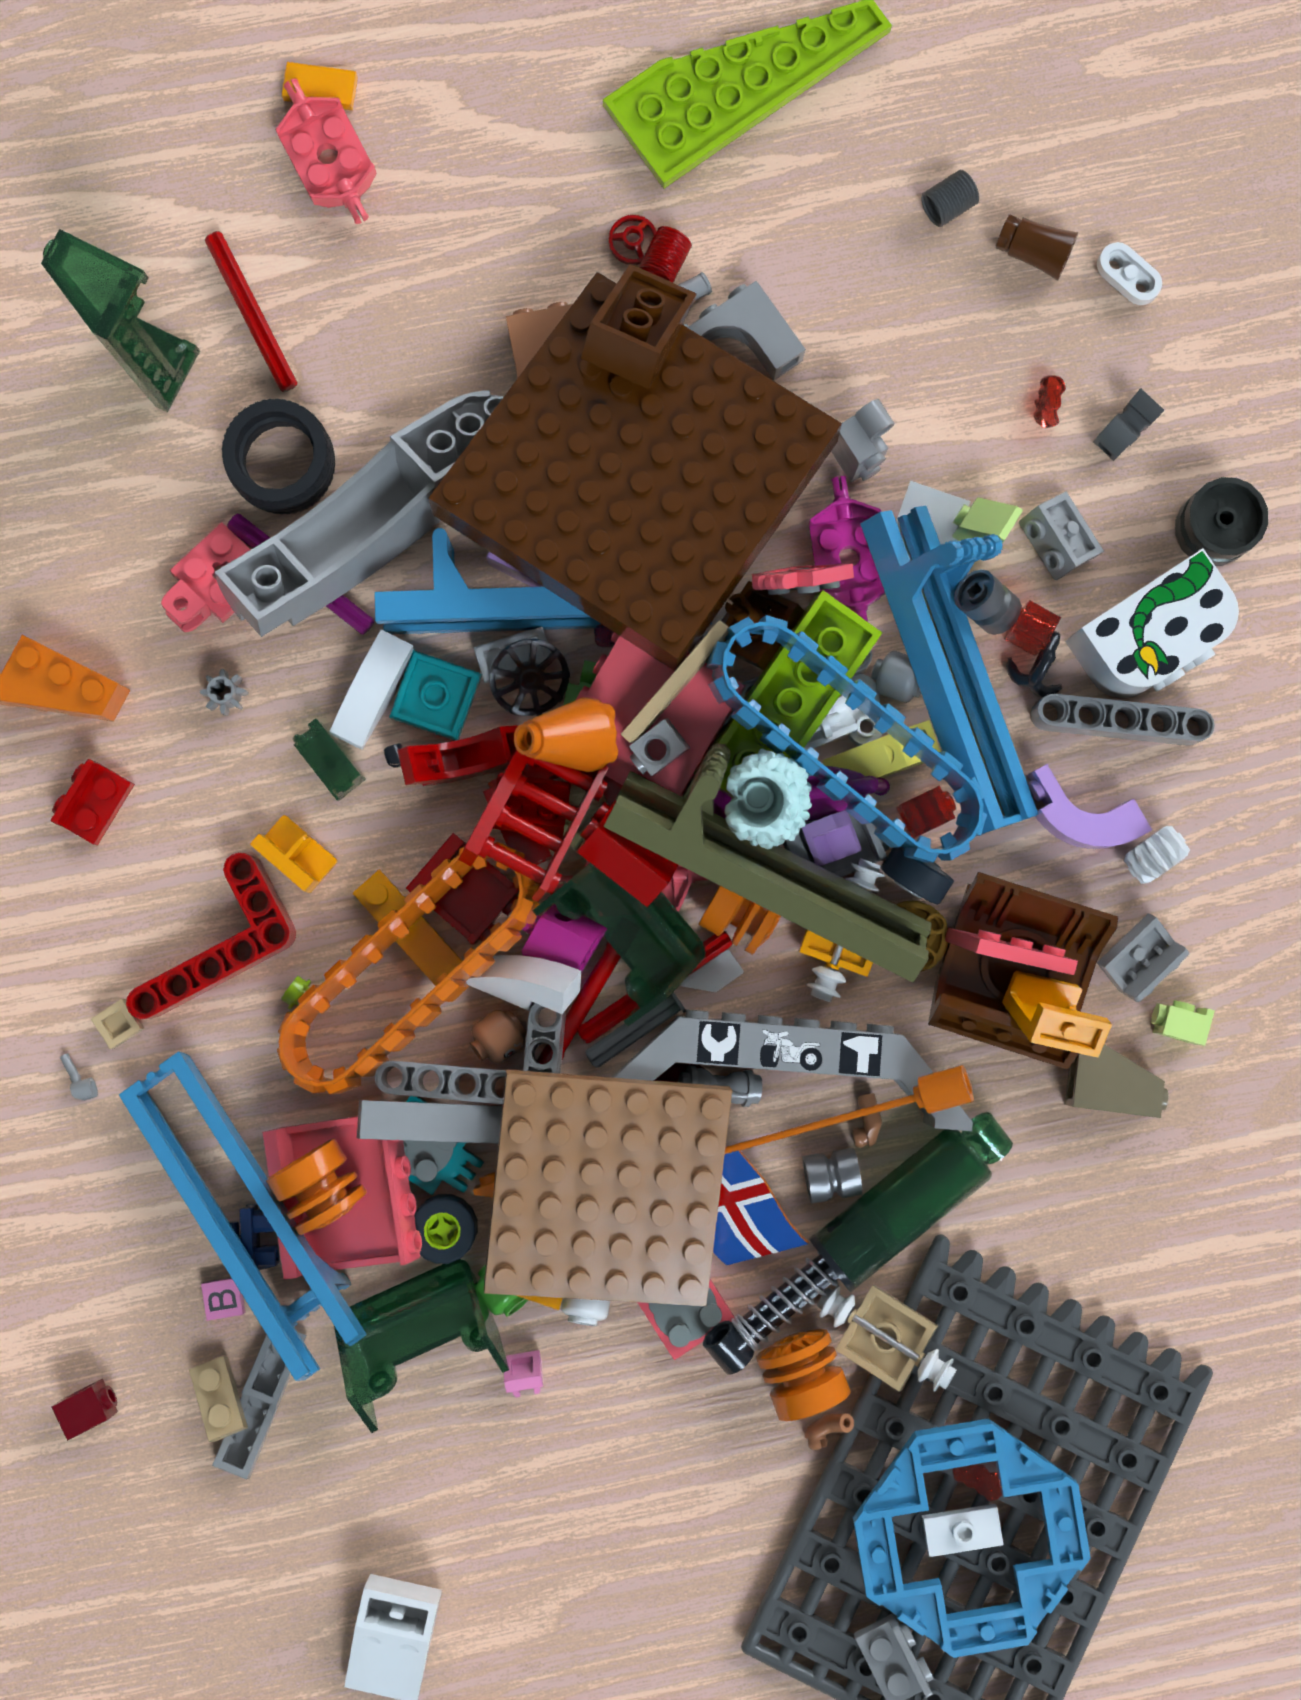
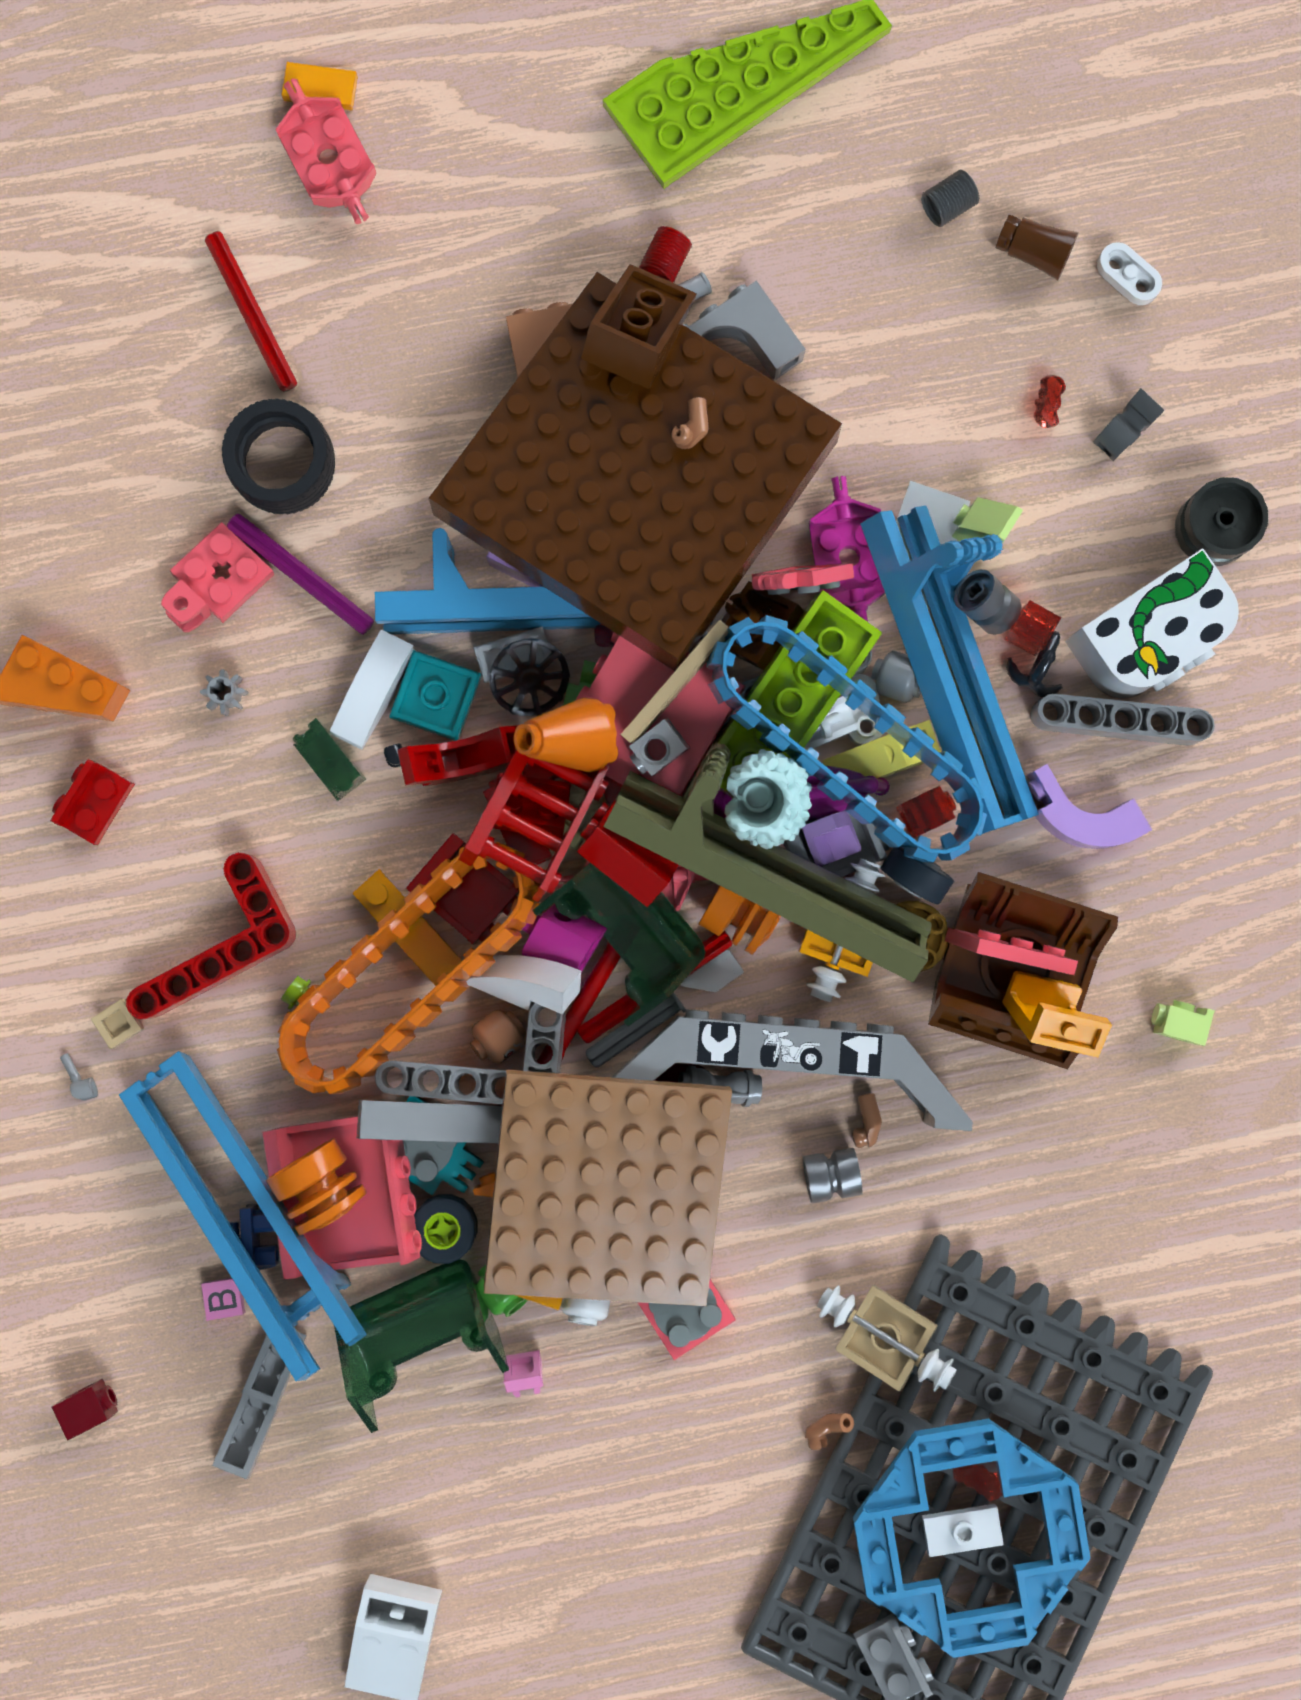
clear green windscreen [41,229,200,413] -> none
tan plate [189,1356,248,1442] -> none
light grey slope [214,390,504,637] -> none
light orange panel [250,815,338,893] -> none
red piece [609,215,656,265] -> none
clear green piece [703,1112,1013,1375] -> none
flag [713,1065,974,1265] -> none
orange wheel [756,1329,851,1421] -> none
light grey hinge [831,399,895,483] -> none
light grey bracket [1019,491,1104,580] -> none
dark tan slope [1065,1044,1168,1118] -> none
light grey bracket [1097,913,1189,1002] -> none
white gear [1124,826,1190,884] -> none
none -> nougat arm [671,397,709,449]

